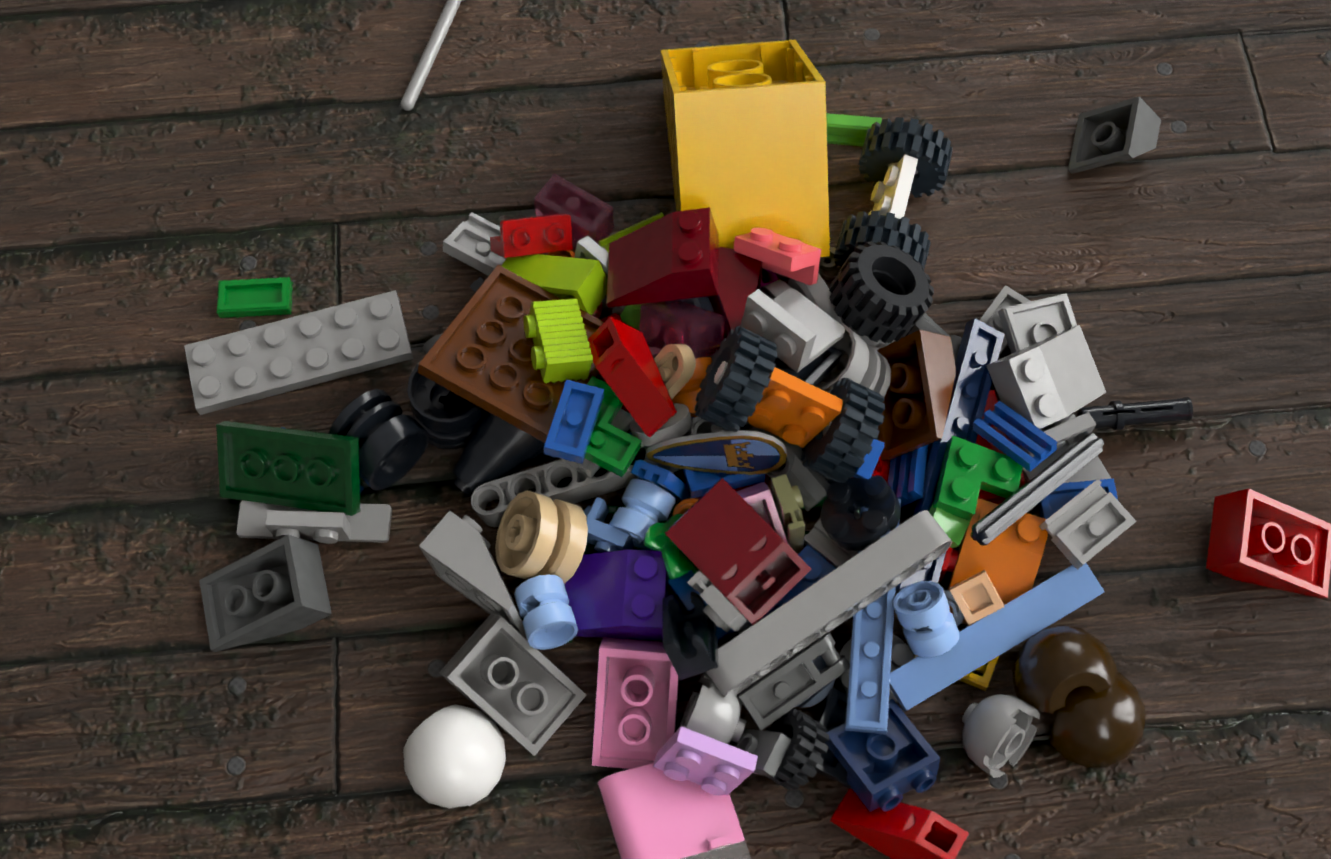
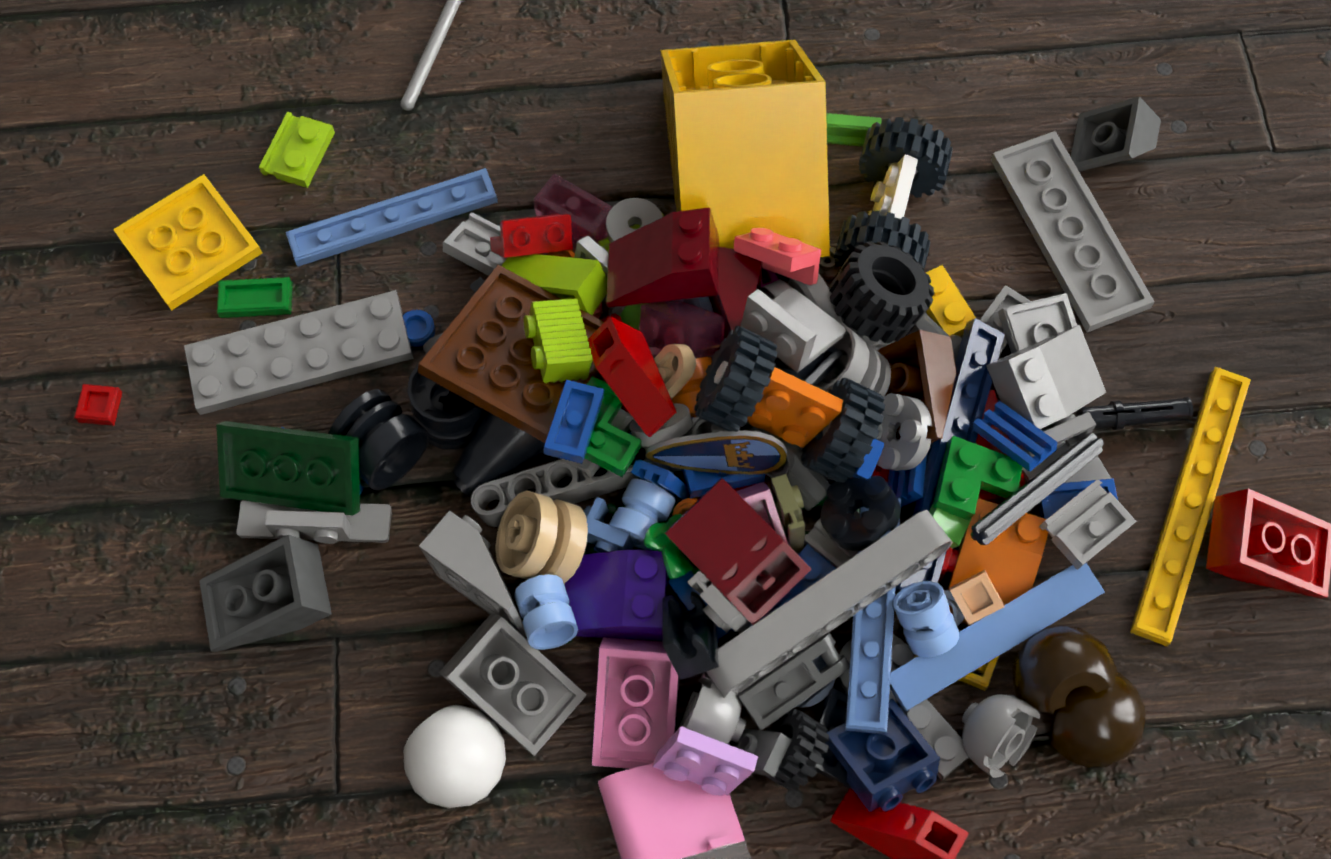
none -> red tile [74,384,123,426]
none -> yellow plate [113,174,262,311]
none -> lime plate [259,112,335,188]
none -> medium blue tile [286,168,498,267]
none -> blue tile [403,310,435,347]
none -> light grey piece [606,198,663,243]
none -> light grey plate [877,393,932,471]
none -> light grey plate [900,699,969,780]
none -> yellow plate [926,265,977,336]
none -> light grey plate [991,131,1155,332]
none -> yellow tile [1130,367,1251,646]

